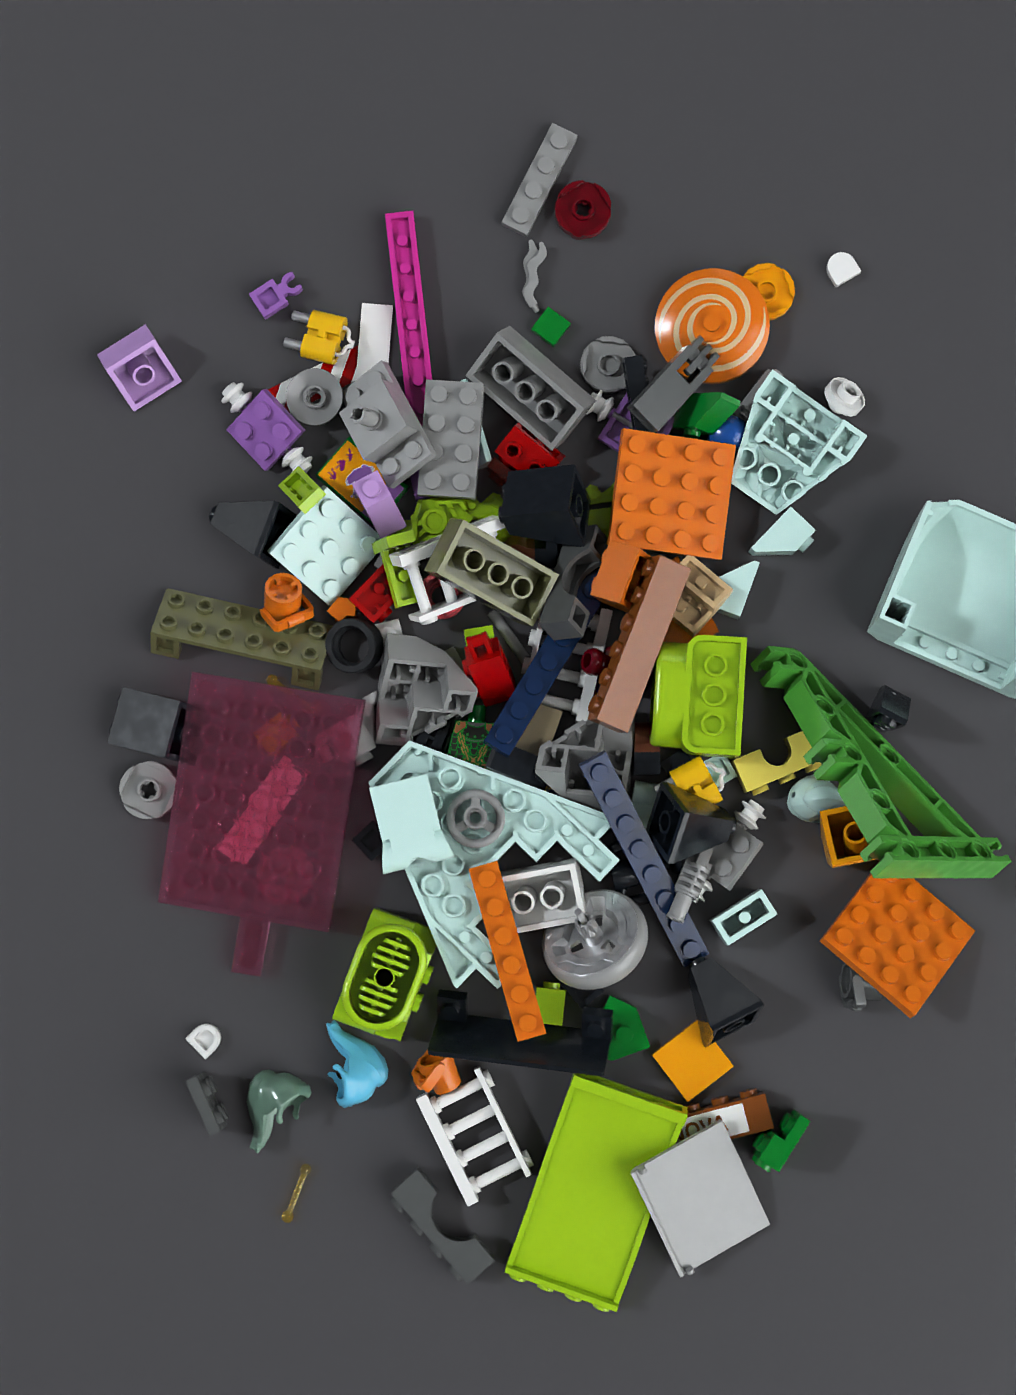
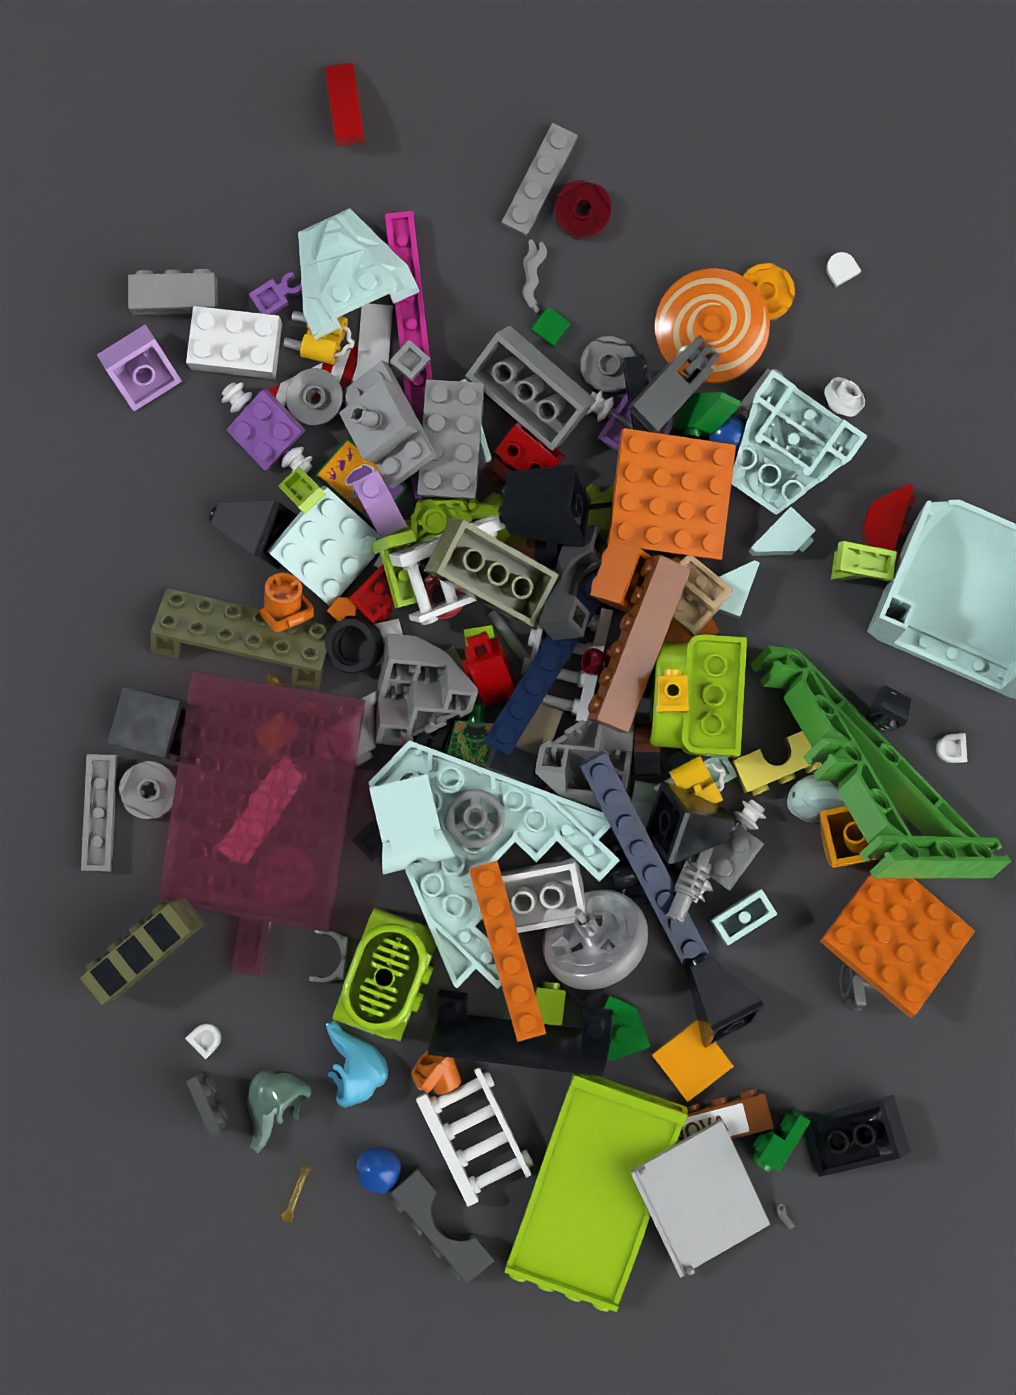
none -> brick [80,897,206,1006]
none -> light grey plate [81,754,118,872]
none -> light grey brick [128,269,218,315]
none -> white brick [186,306,282,380]
none -> light aqua wedge [298,208,420,340]
none -> light grey cap [309,928,349,983]
none -> red slope [325,63,365,147]
none -> blue hair [356,1147,401,1194]
none -> light grey plate [390,340,431,382]
none -> yellow brick [657,669,689,713]
none -> light grey leg [777,1204,796,1230]
none -> black slope [805,1094,911,1177]
none -> lime bracket [831,541,897,582]
none -> red slope [860,484,916,563]
none -> white tile [936,733,967,763]

